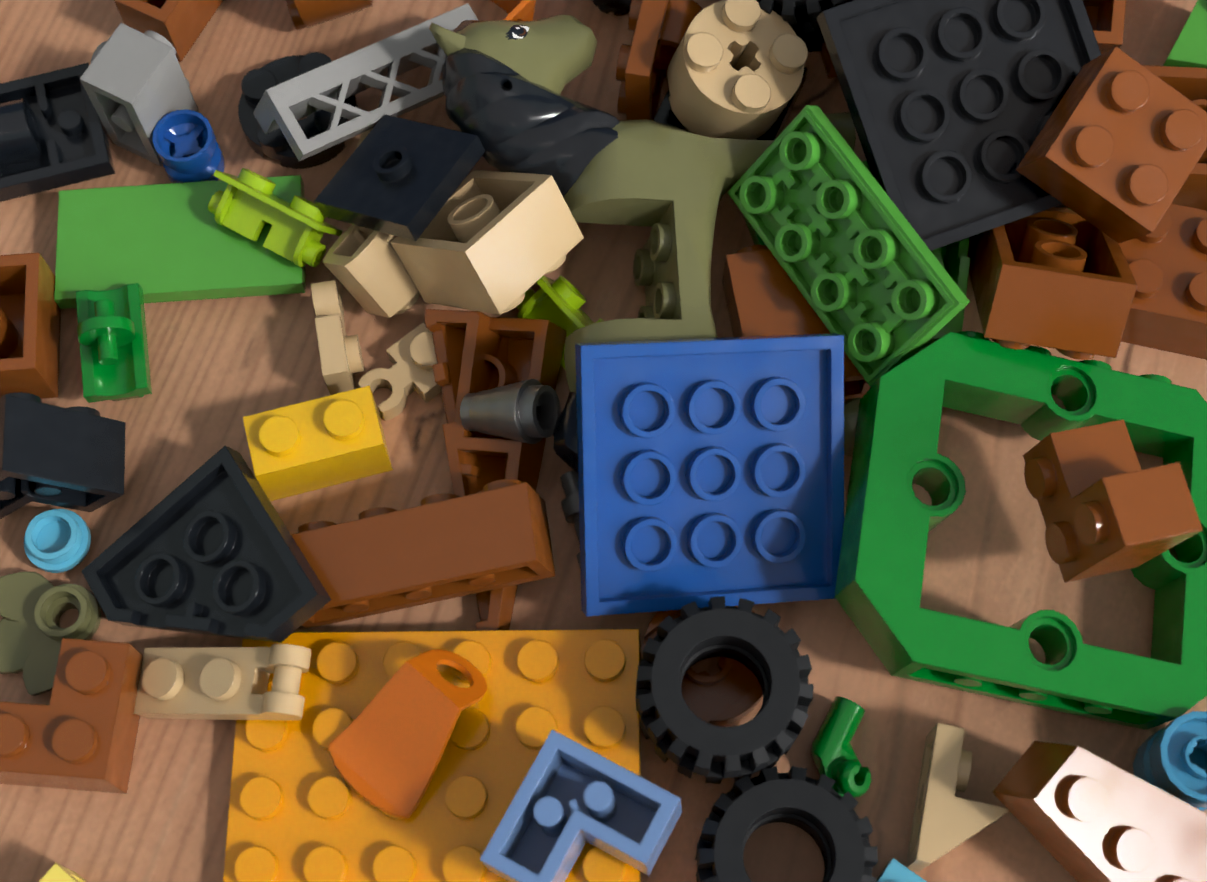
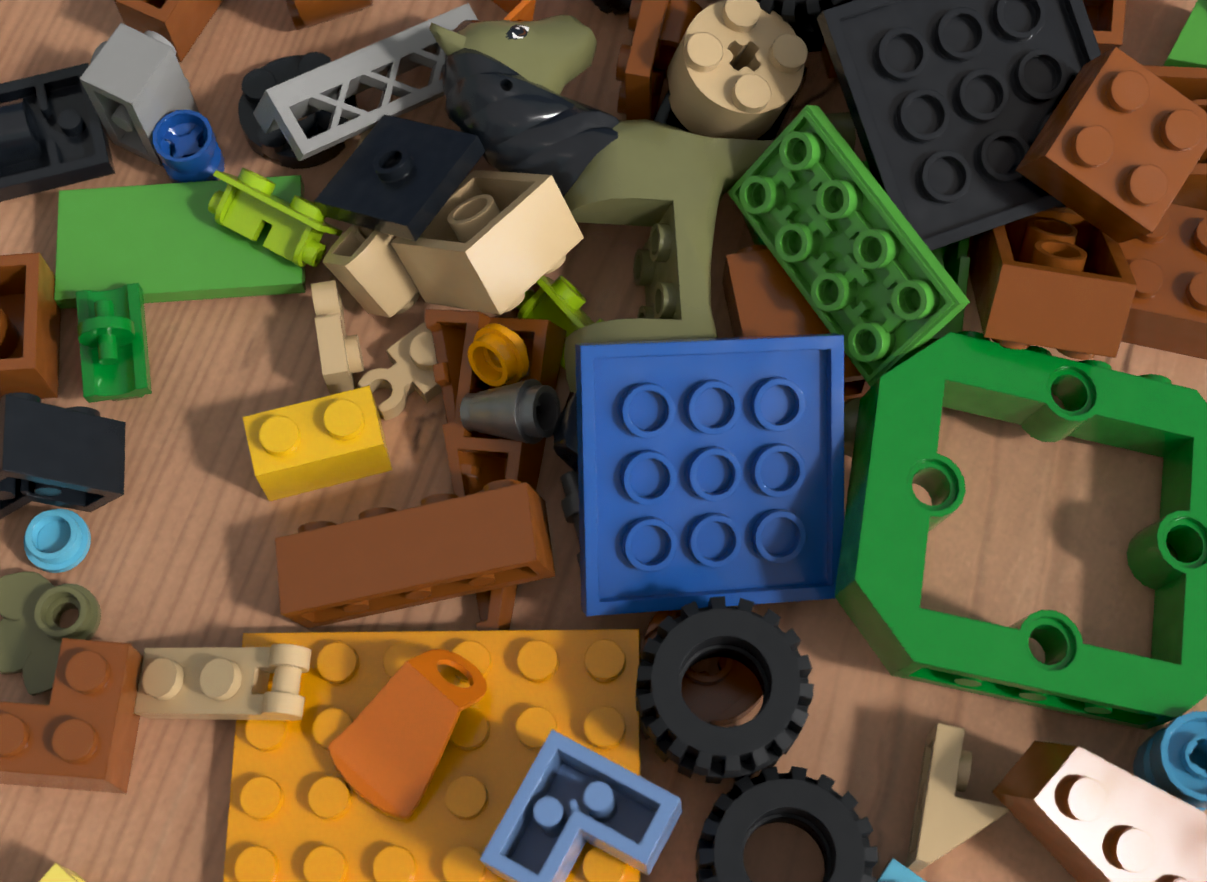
black plate [81,445,332,643] -> none
green arm [811,696,871,797] -> none
dark orange brick [1023,419,1203,583] -> none
none -> light orange plate [468,323,529,387]

